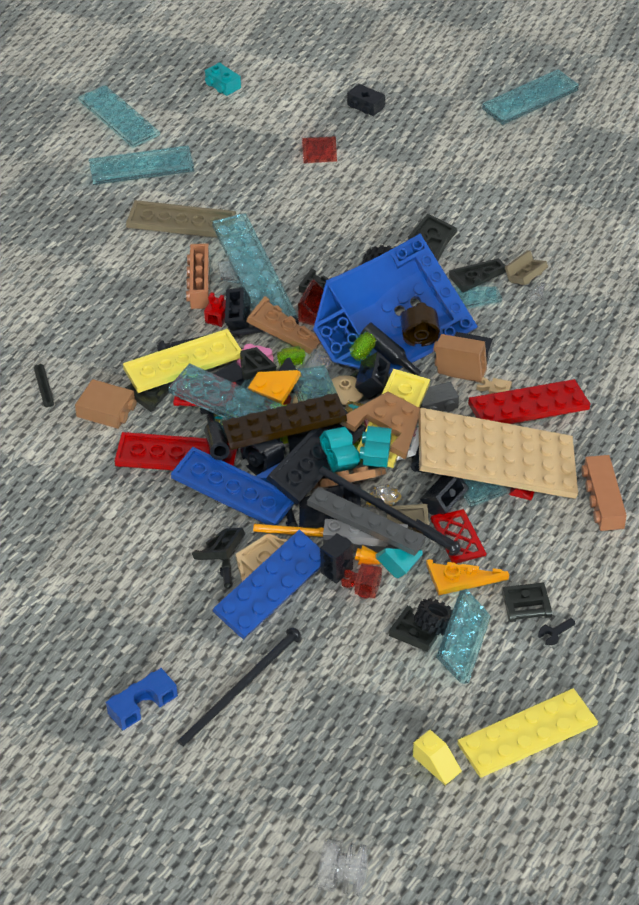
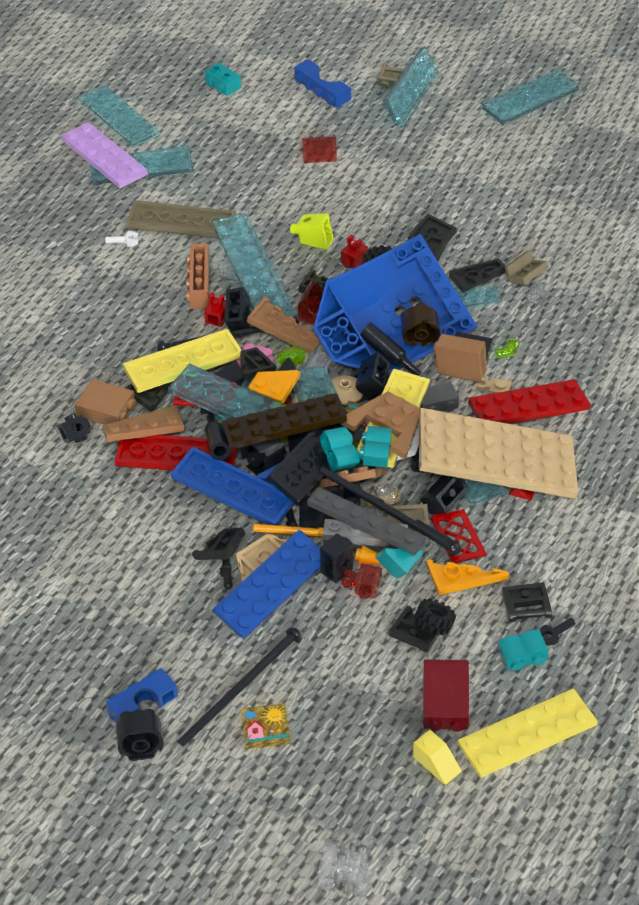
pearl dark grey axle [34,364,54,408] -> none
black brick [347,84,385,116] -> none
clear neon green brick [349,331,377,361] -> none
clear light blue plate [436,589,491,684] -> none
nougat brick [581,455,627,531] -> none
none -> black brick [57,413,90,443]
none -> lavender plate [61,122,148,188]
none -> medium nougat wing [103,406,184,442]
none -> white bar [105,231,139,247]
none -> black brick [116,709,164,761]
none -> clear yellow tile [241,703,291,750]
none -> neon yellow torso [290,213,334,250]
none -> blue arch [294,59,351,108]
none -> red brick [341,234,368,269]
none -> dark tan bracket [377,66,414,91]
none -> clear light blue plate [383,46,440,128]
none -> dark red slope [422,659,469,732]
none -> clear neon green arm [495,339,519,358]
none -> teal brick [498,630,549,671]

